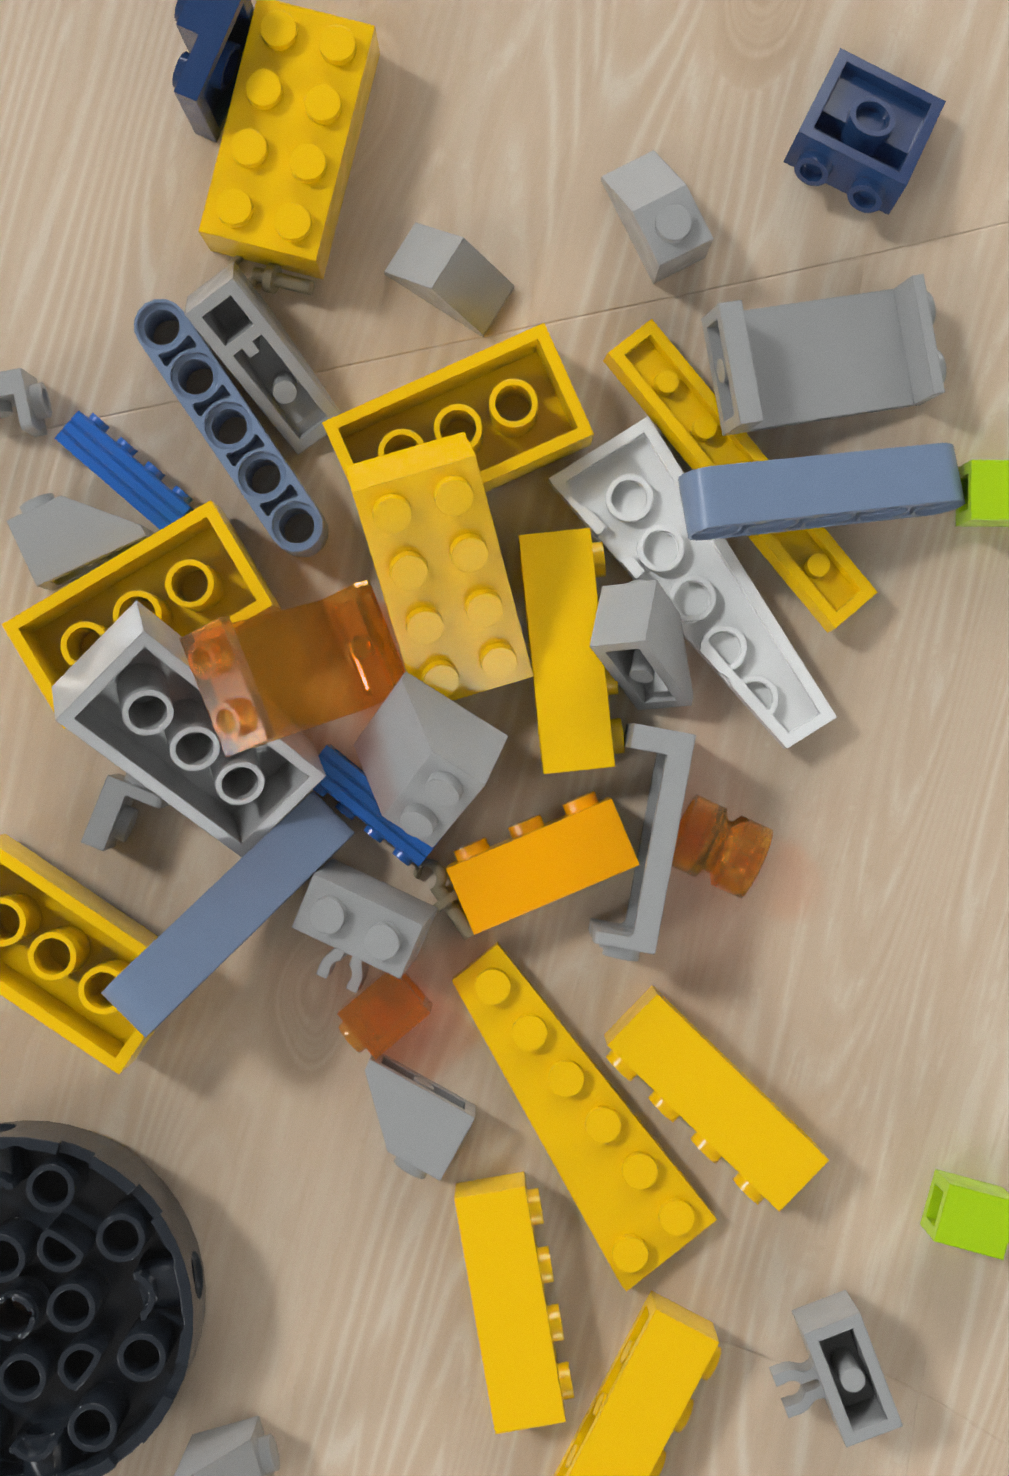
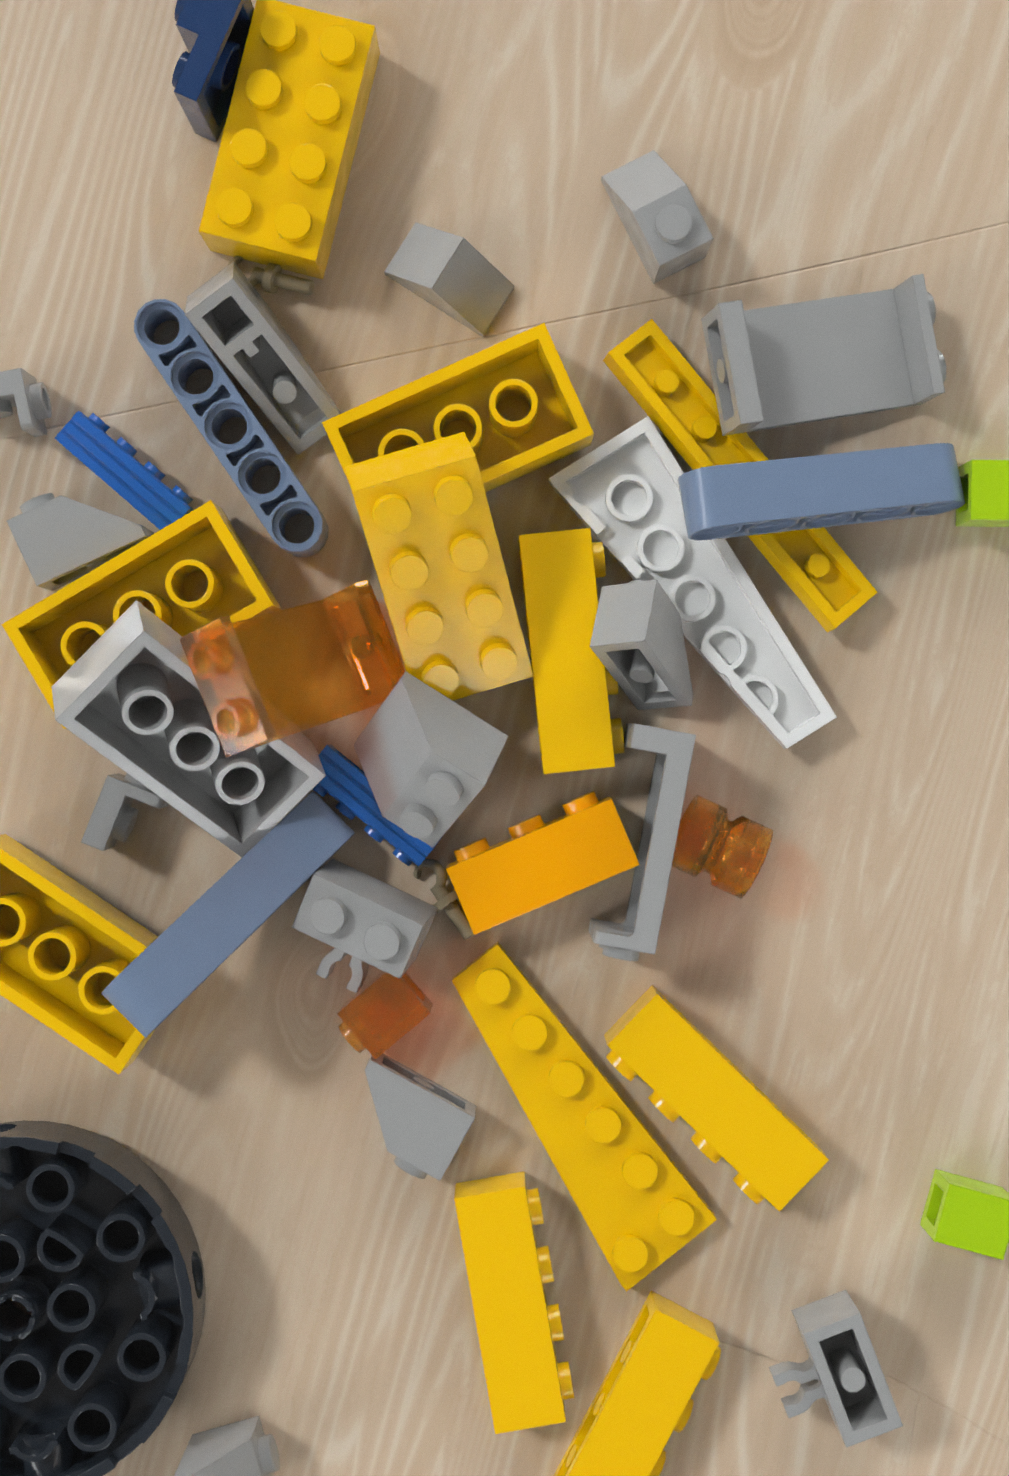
dark blue plate [783,48,946,215] -> none

